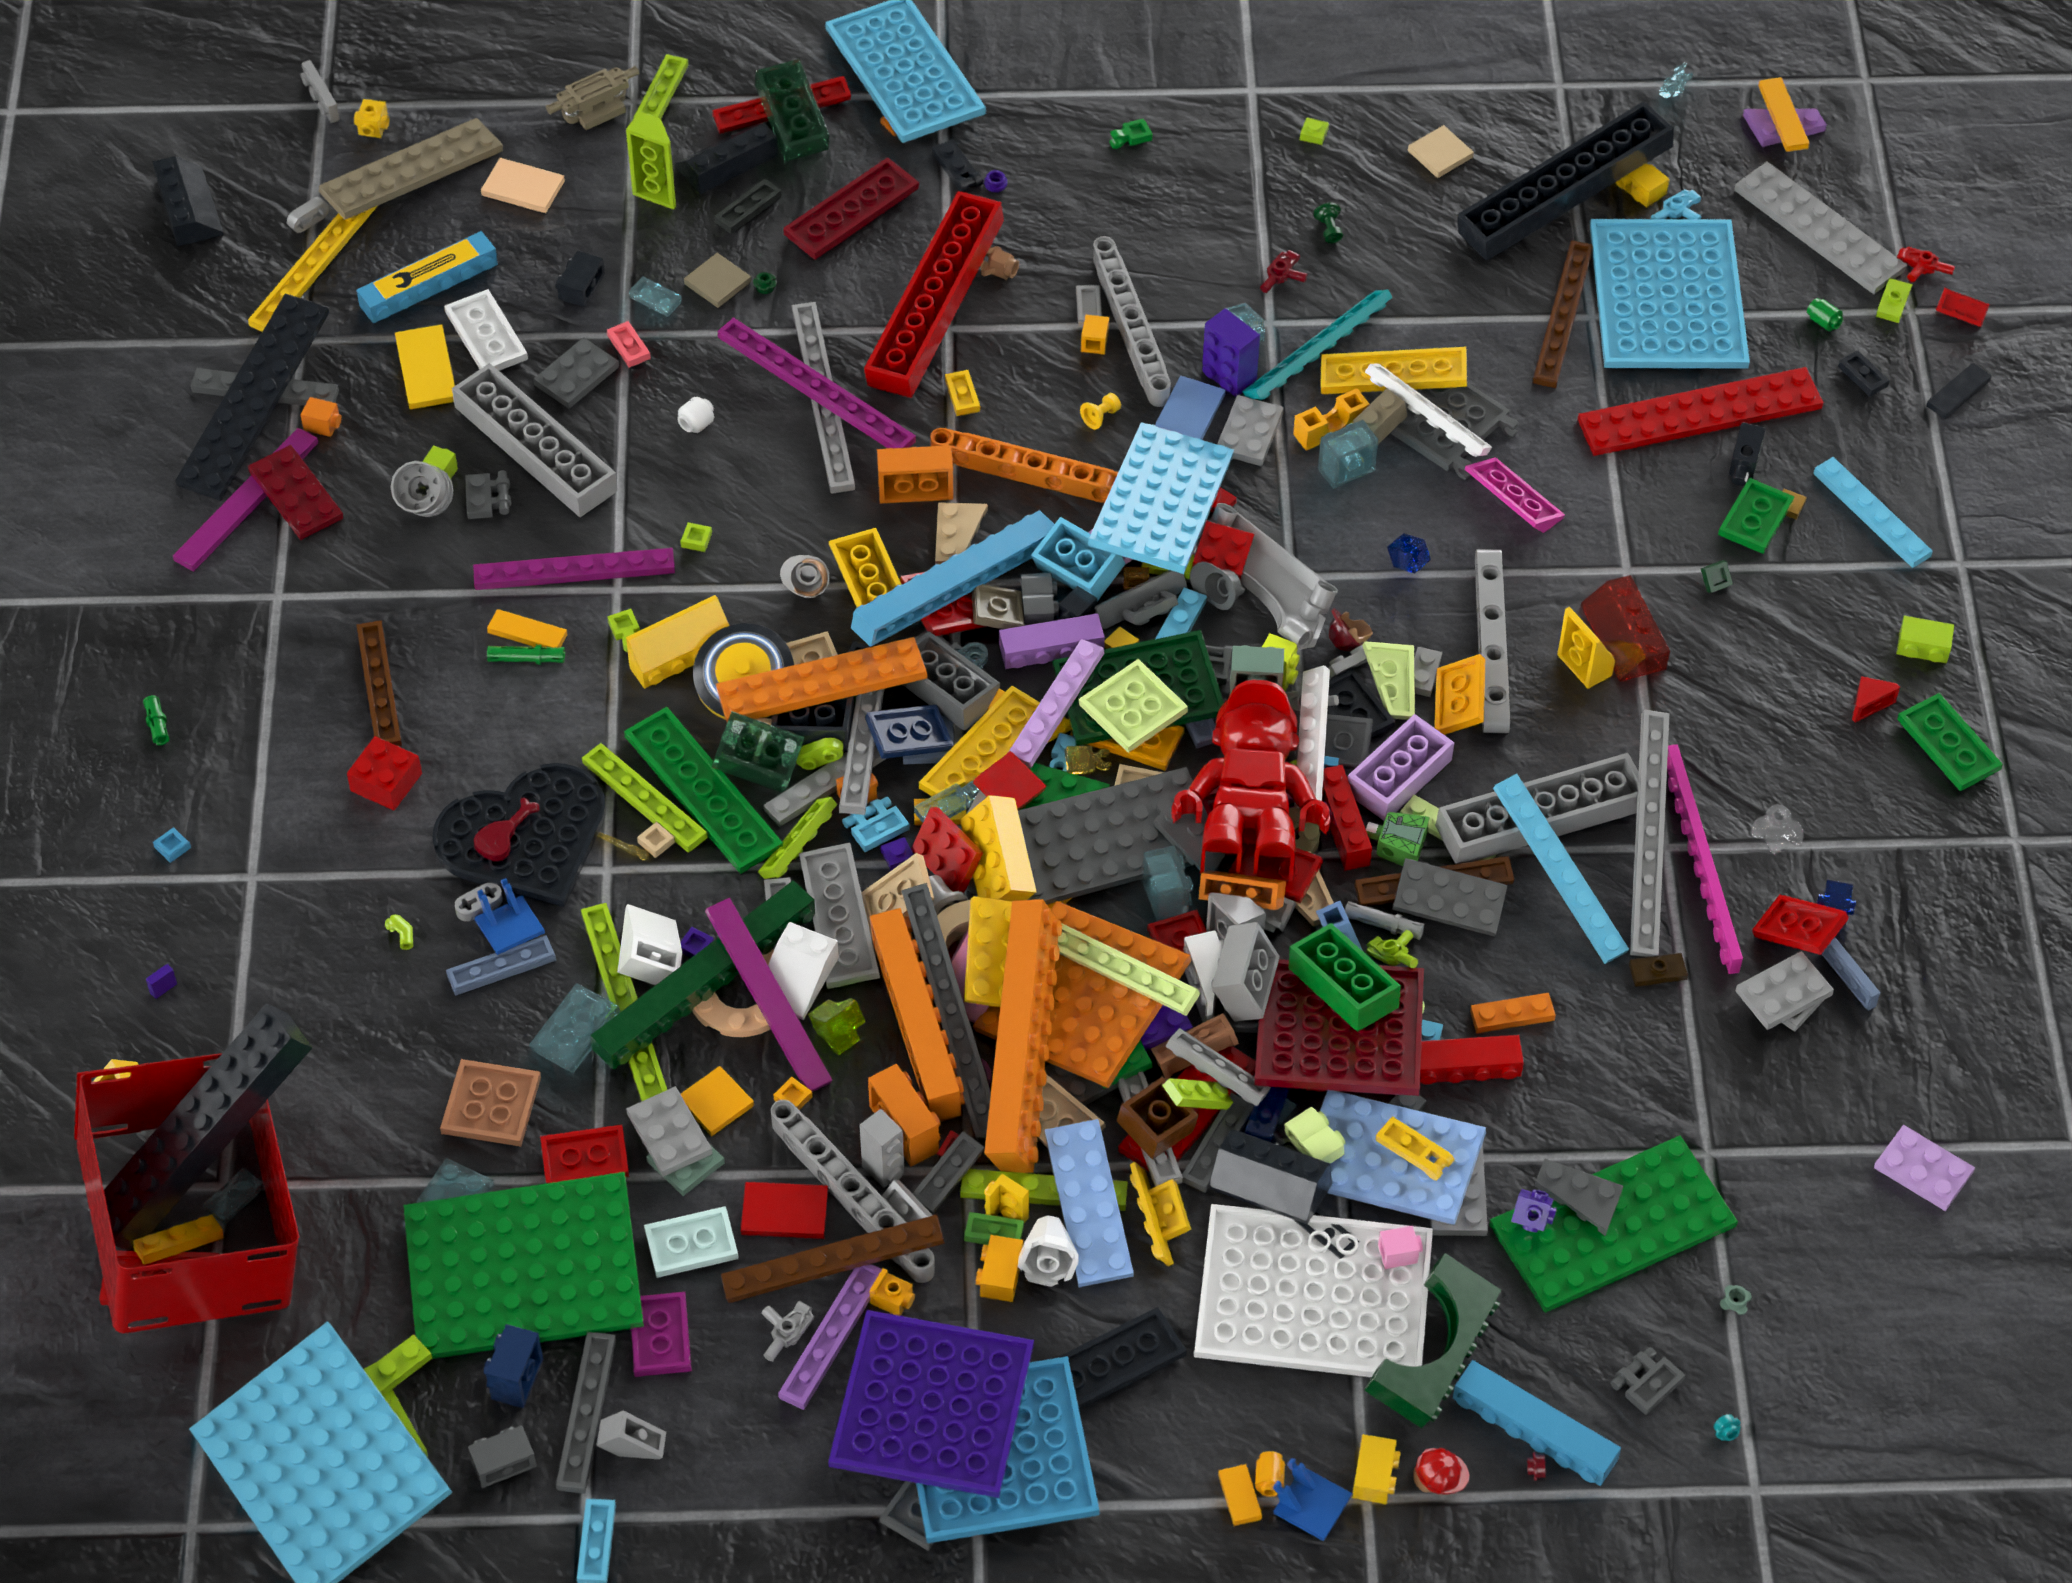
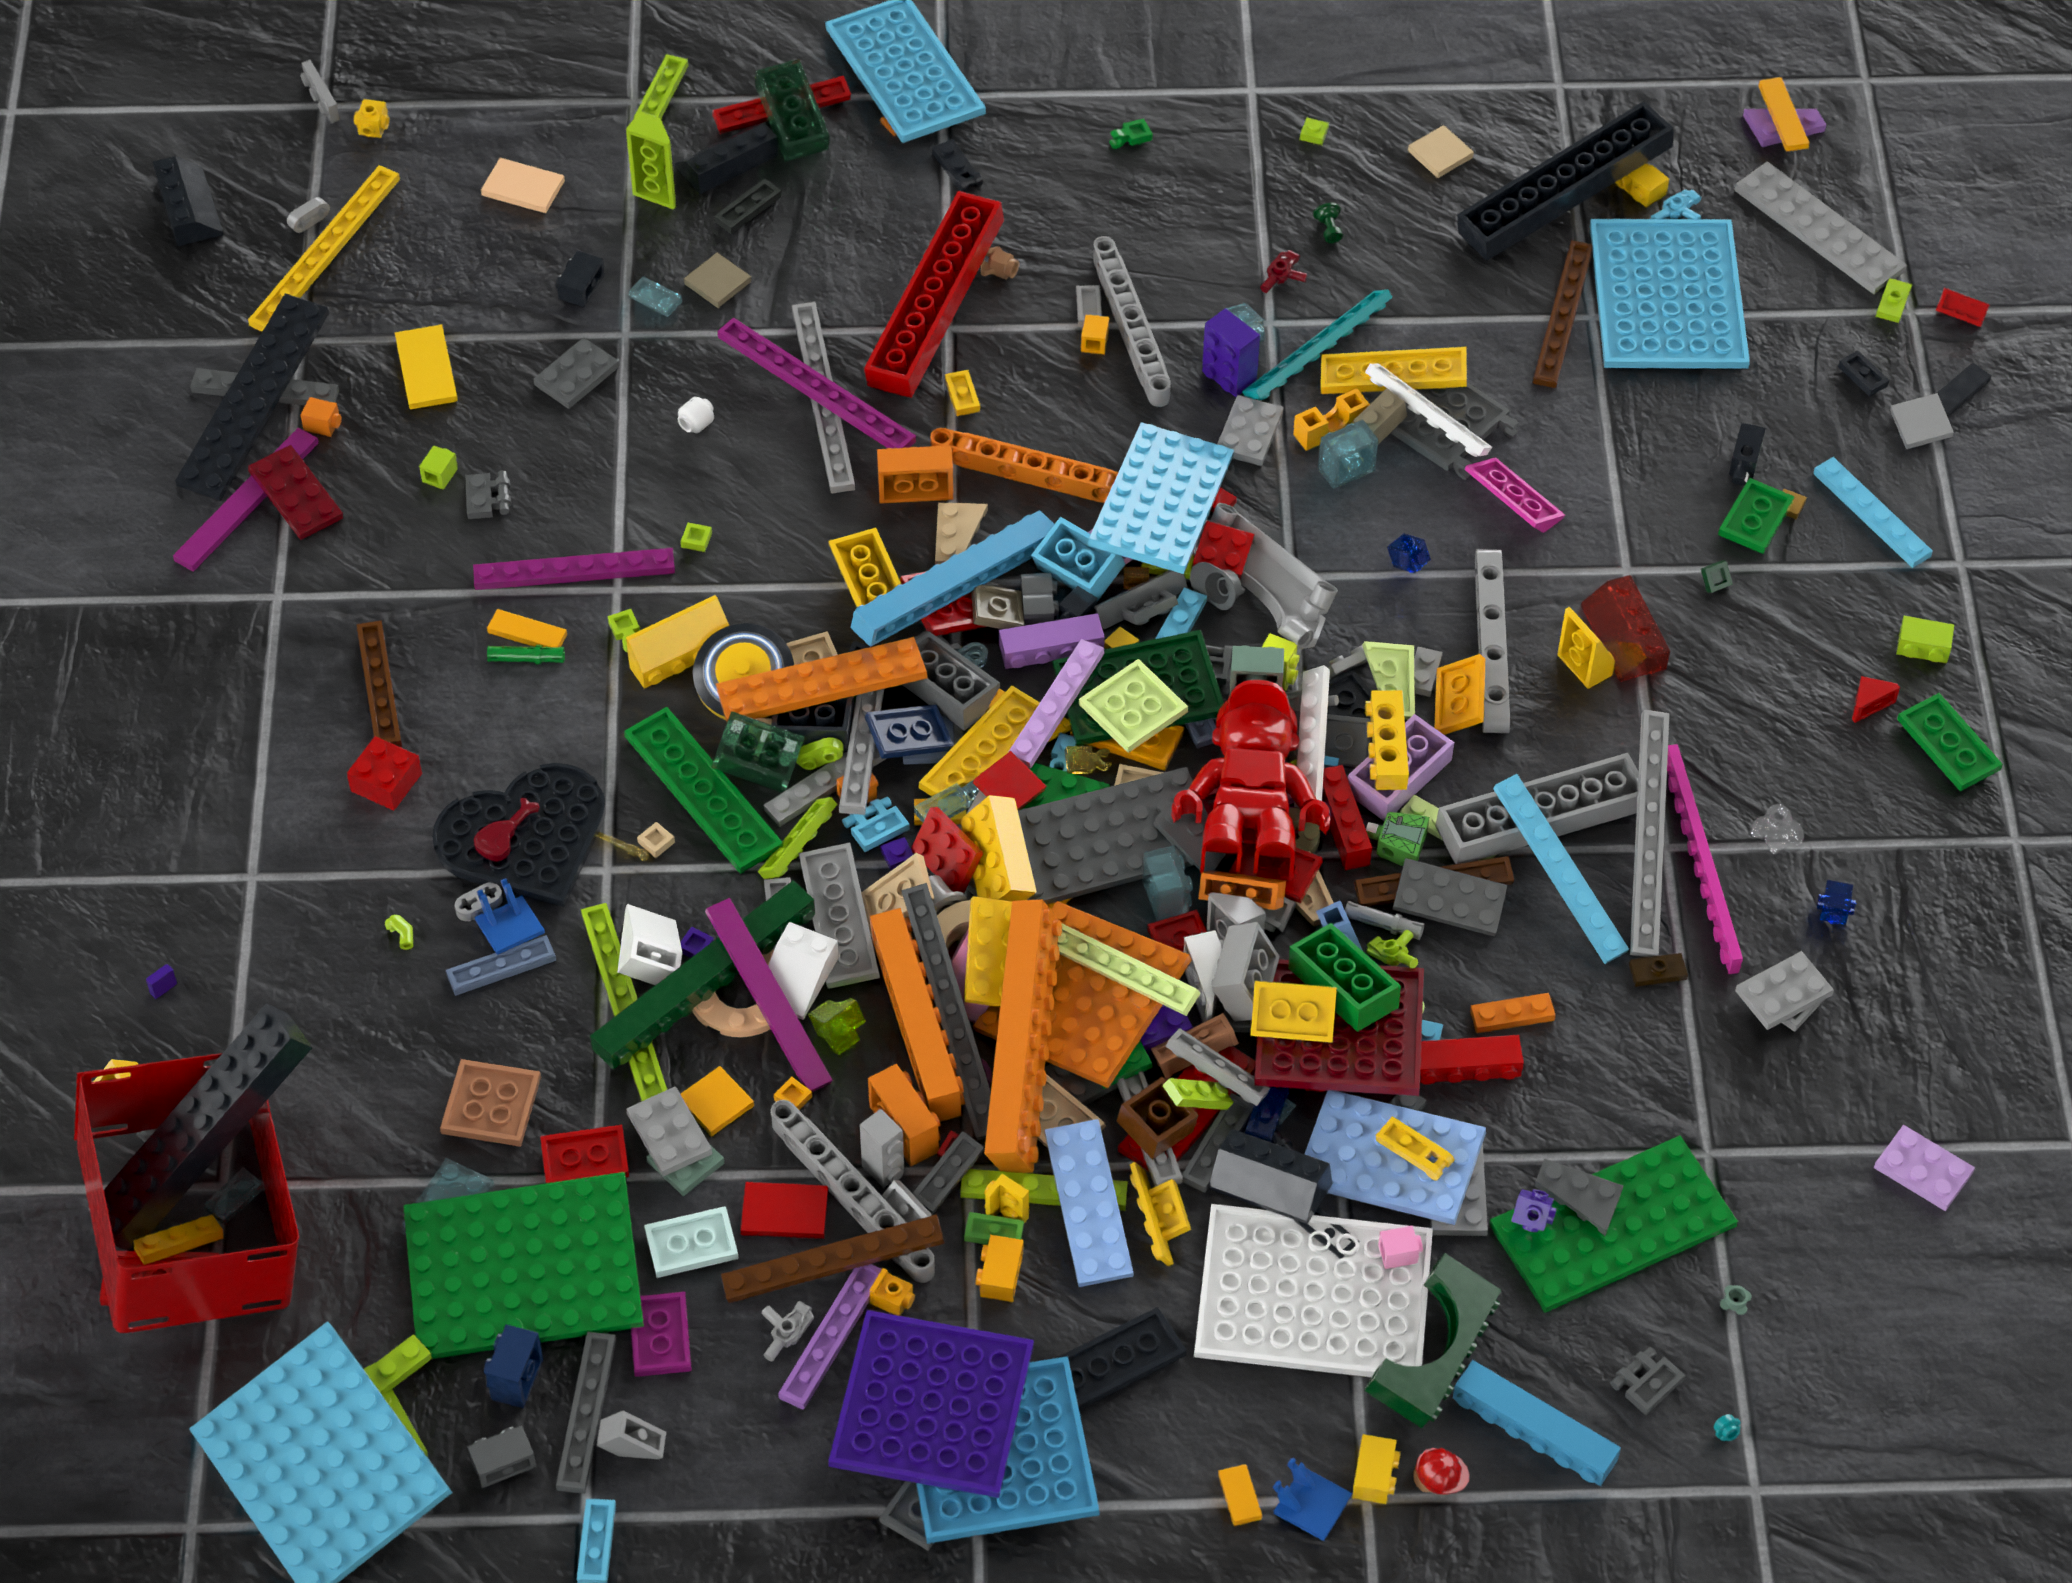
green pin [143,695,170,745] -> none
dark azure tile [153,827,191,863] -> none
dark tan plate [319,118,503,220] -> none
dark azure brick [356,231,498,323] -> none
light grey wheel [391,461,454,517] -> none
white plate [444,289,528,371] -> none
light grey brick [452,363,618,517] -> none
clear light blue plate [529,983,621,1073] -> none
dark tan piece [546,66,639,130] -> none
lime plate [582,743,707,853] -> none
coral plate [607,321,651,368] -> none
dark green plate [753,272,777,294] -> none
light grey piece [780,555,830,598] -> none
dark red plate [783,157,919,260] -> none
dark purple plate [984,170,1007,192] -> none
white cone [1018,1215,1078,1287] -> none
yellow piece [1080,393,1121,430] -> none
medium blue tile [1154,375,1225,440] -> none
light orange brick [1255,1451,1285,1497] -> none
yellowish green brick [1285,1107,1345,1164] -> none
piece [1329,608,1373,651] -> none
dark red plate [1527,1452,1545,1481] -> none
red plate [1578,367,1823,456] -> none
clear light blue plate [1658,63,1693,99] -> none
red plate [1752,894,1849,955] -> none
green brick [1807,298,1843,331] -> none
sand blue tile [1822,937,1880,1011] -> none
red piece [1896,247,1955,282] -> none
none -> yellow plate [1251,981,1337,1042]
none -> yellow brick [1365,690,1409,790]
none -> light grey tile [1890,393,1954,449]

